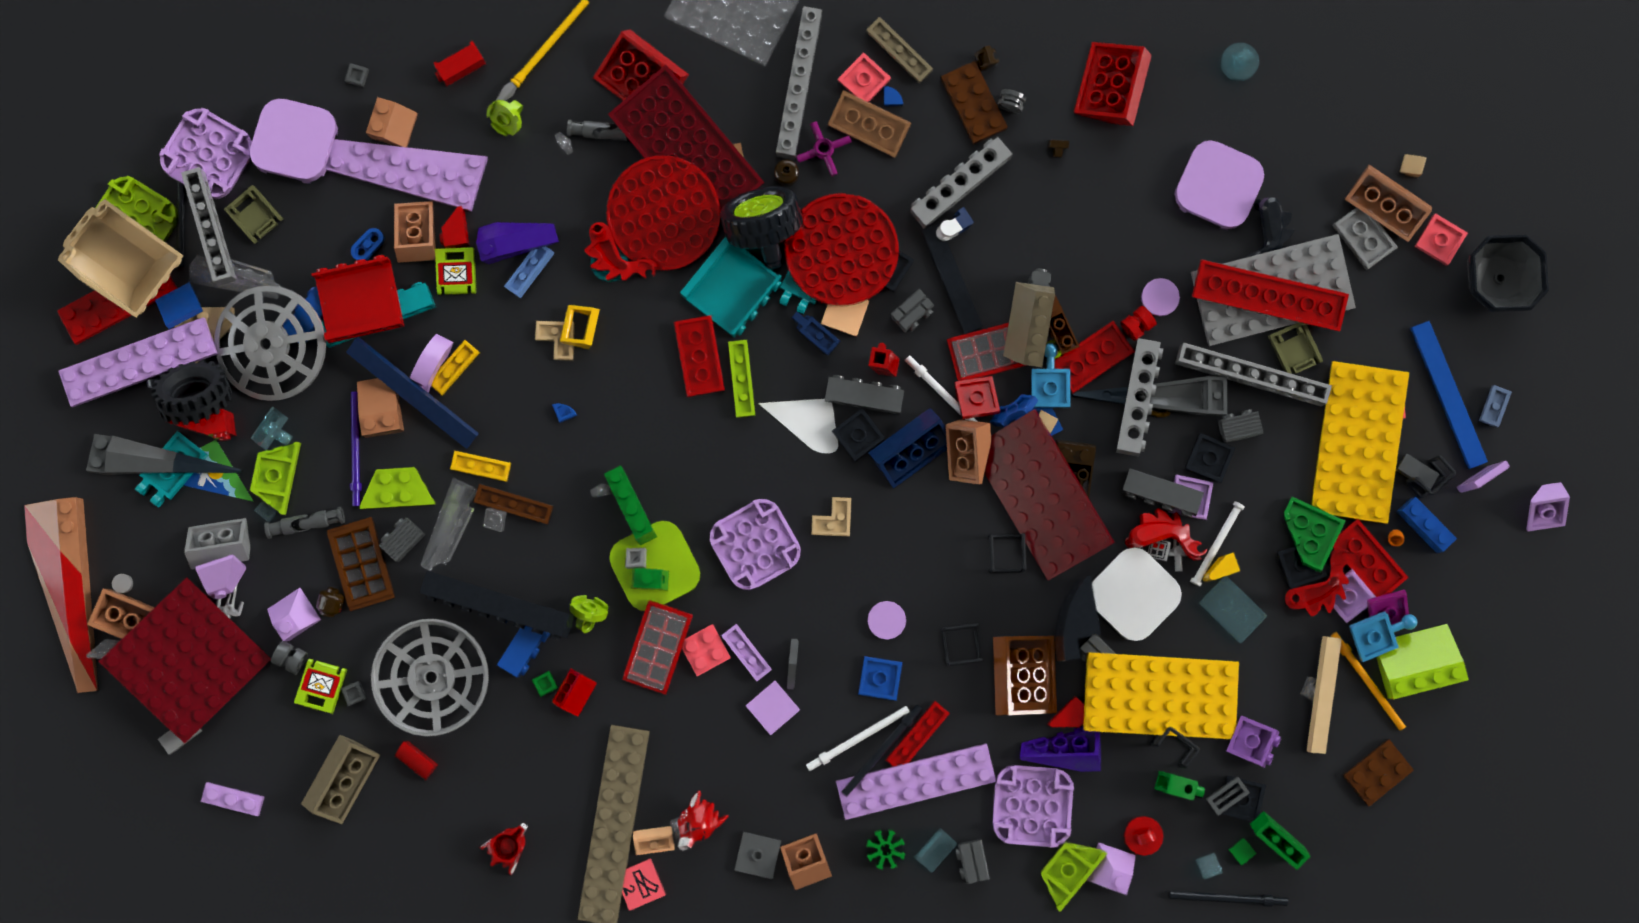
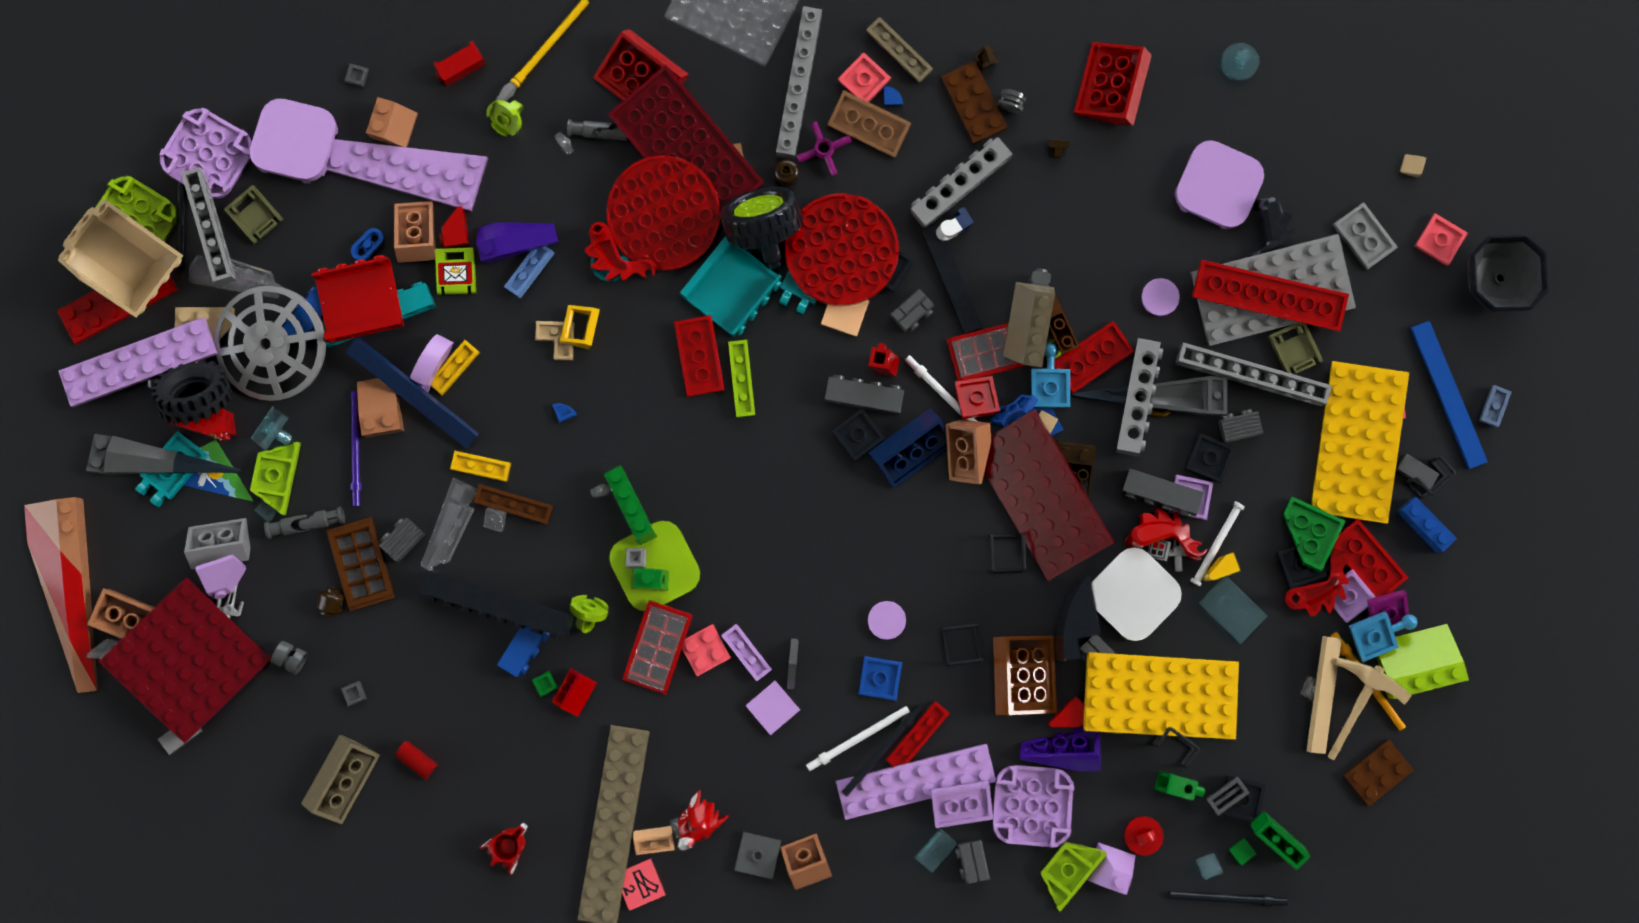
light grey tile [112,574,133,593] -> none
blue tile [155,282,203,329] -> none
lavender plate [201,782,264,816] -> none
lavender slope [267,588,321,641] -> none
container [294,658,347,714] -> none
lime wing [360,467,435,509] -> none
light grey dish [371,619,489,736] -> none
lavender tile [710,499,801,590] -> none
white sticker [758,399,838,453] -> none
dark blue hinge [792,312,840,356] -> none
tan tile [811,497,851,537] -> none
green gear [866,829,905,869] -> none
red wheel [1120,306,1157,341] -> none
medium lavender plate [1227,716,1281,768] -> none
nougat slope [1345,165,1432,242] -> none
orange hinge [1388,529,1404,546] -> none
lavender tile [1456,460,1510,493] -> none
lavender slope [1526,482,1570,531] -> none
none -> lavender plate [931,781,993,828]
none -> tan piece [1327,658,1411,760]

